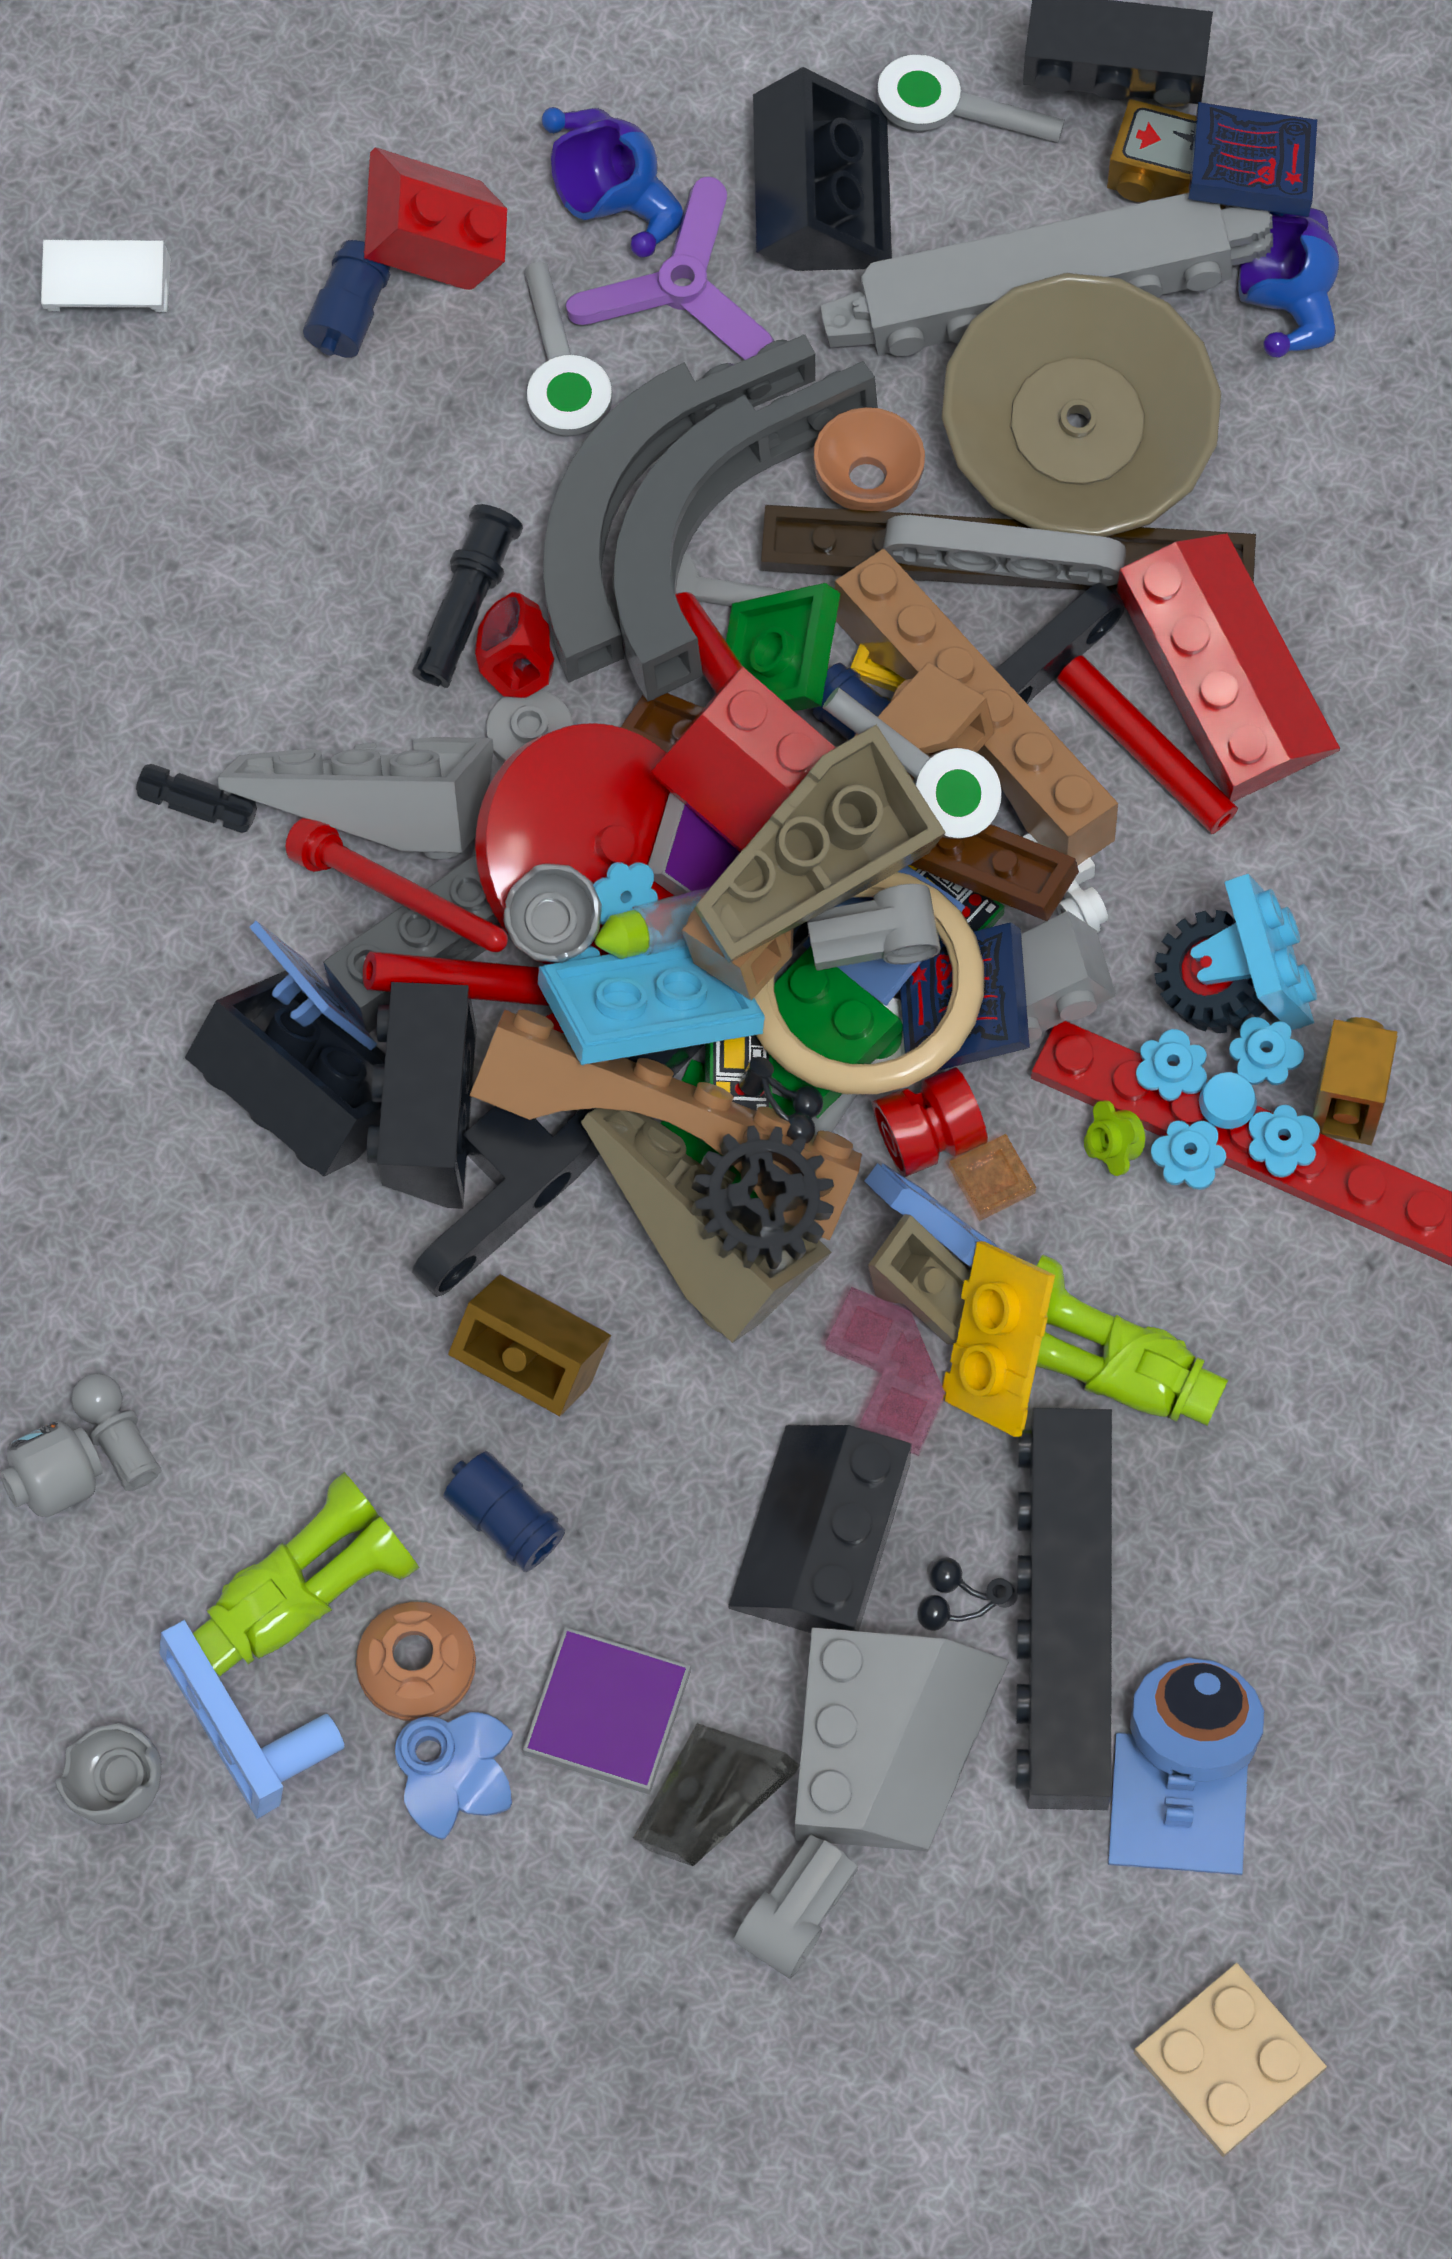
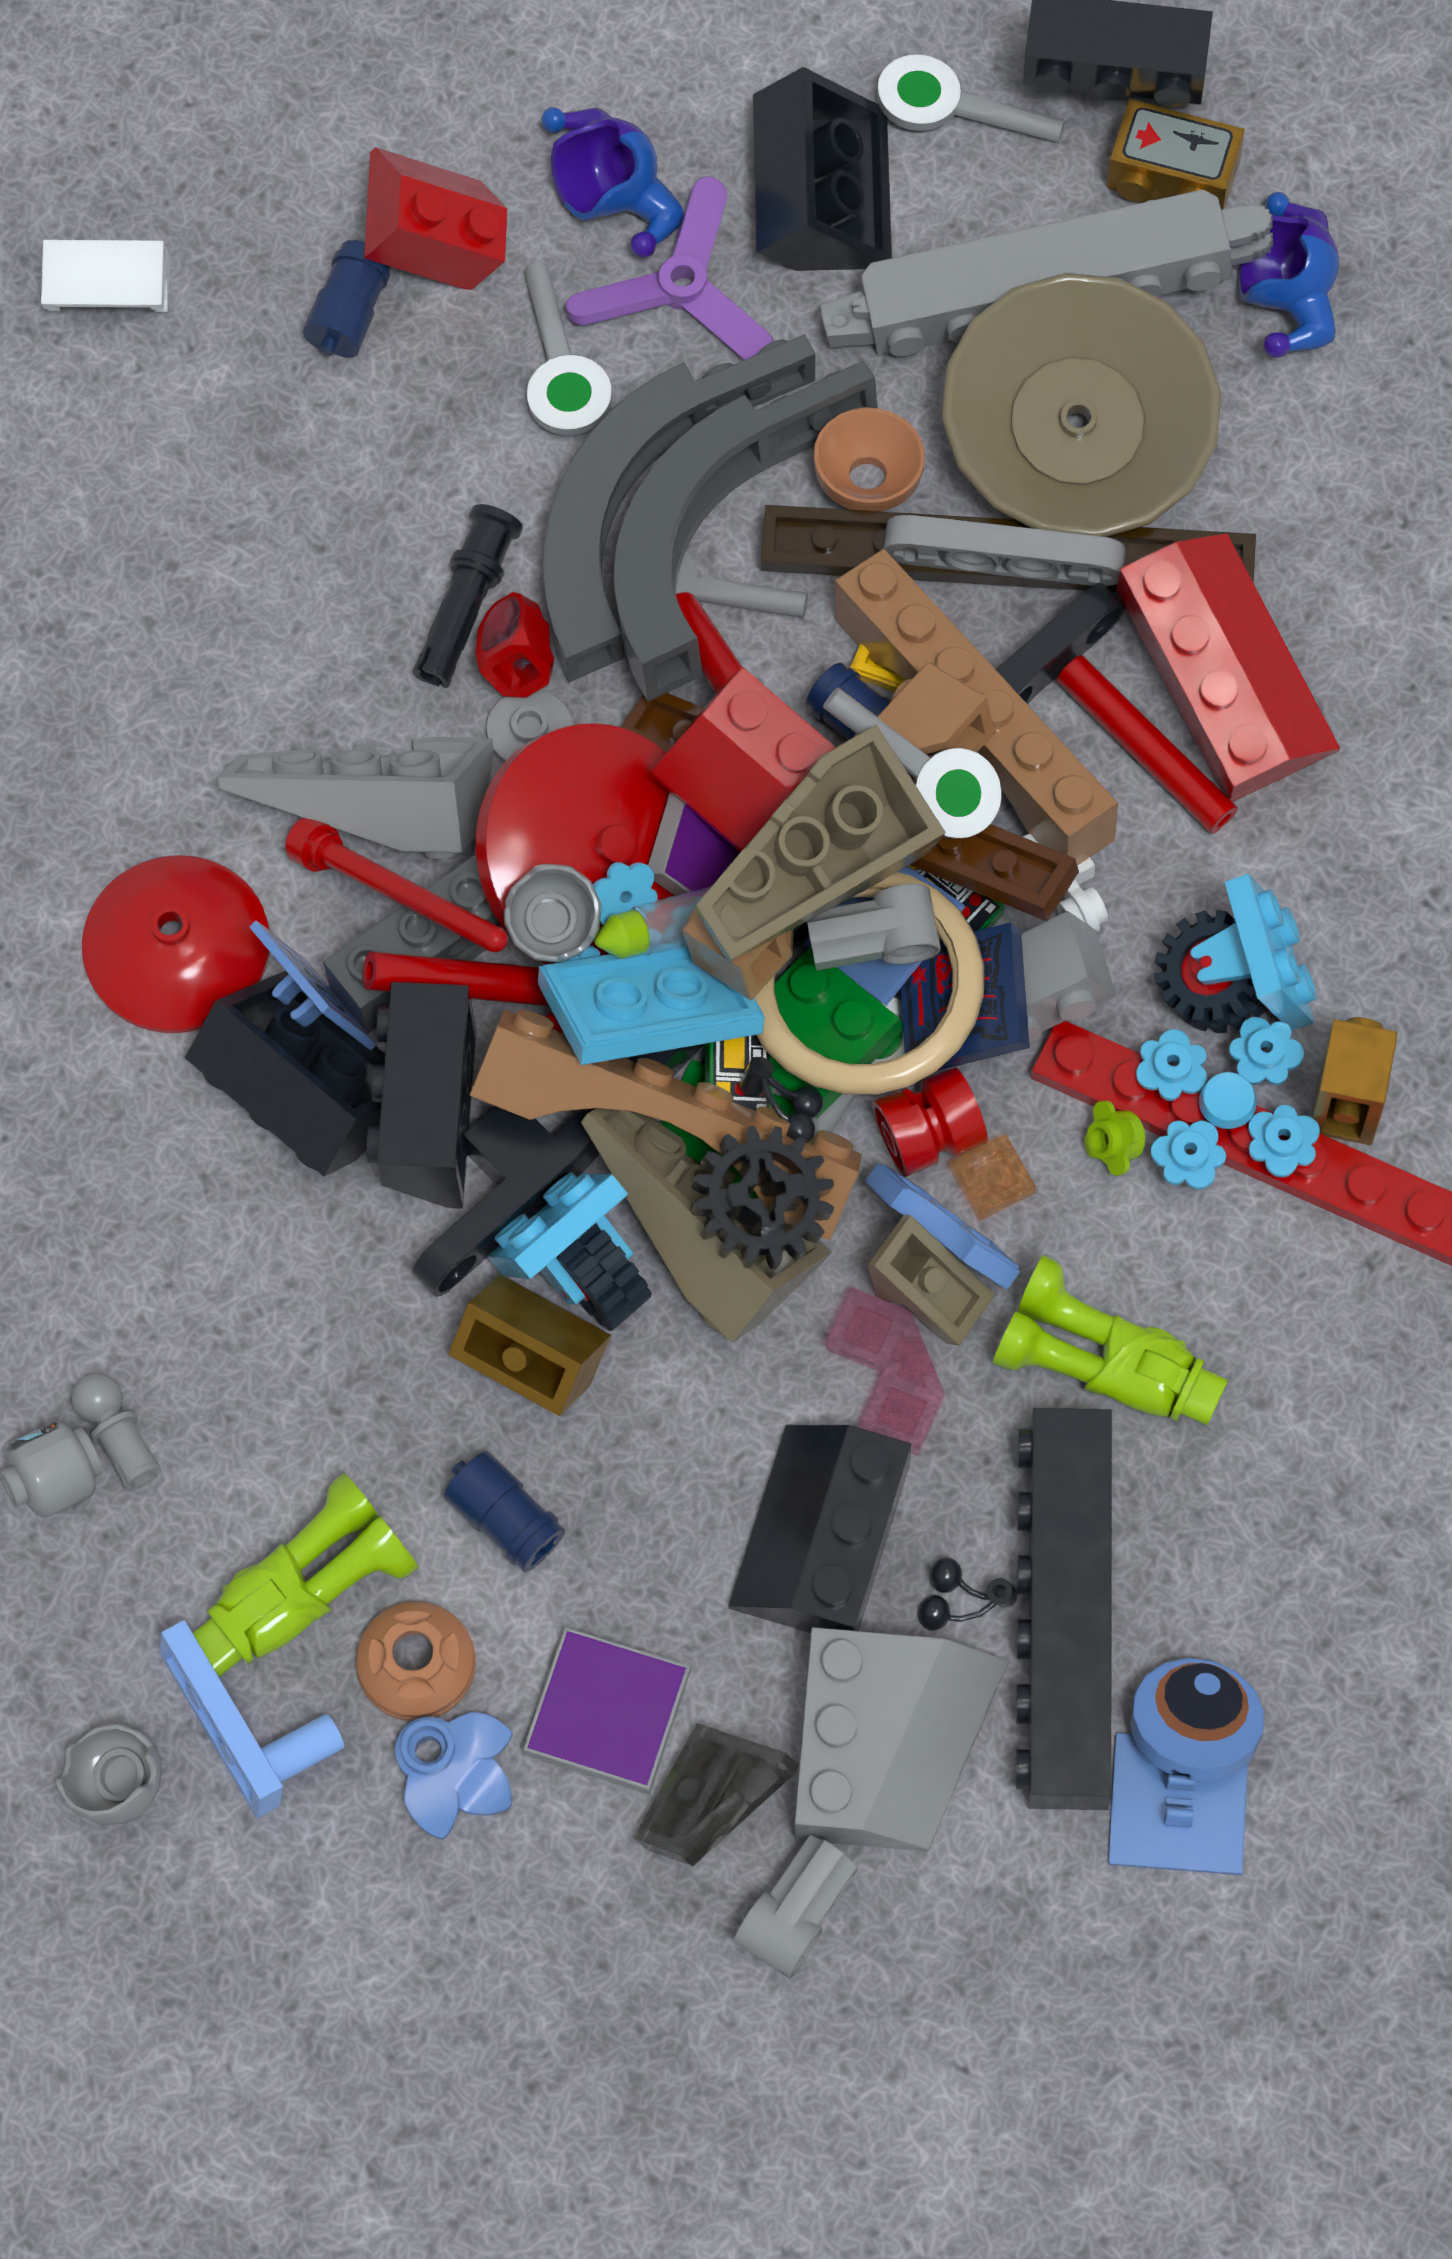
black axle [136,764,257,833] -> none
green plate [726,583,841,711] -> none
yellow piece [942,1241,1055,1437] -> none
tan plate [1134,1963,1327,2157] -> none
dark blue tile [1188,102,1318,217] -> none
none -> red dish [82,855,270,1033]
none -> medium azure plate [487,1172,652,1331]

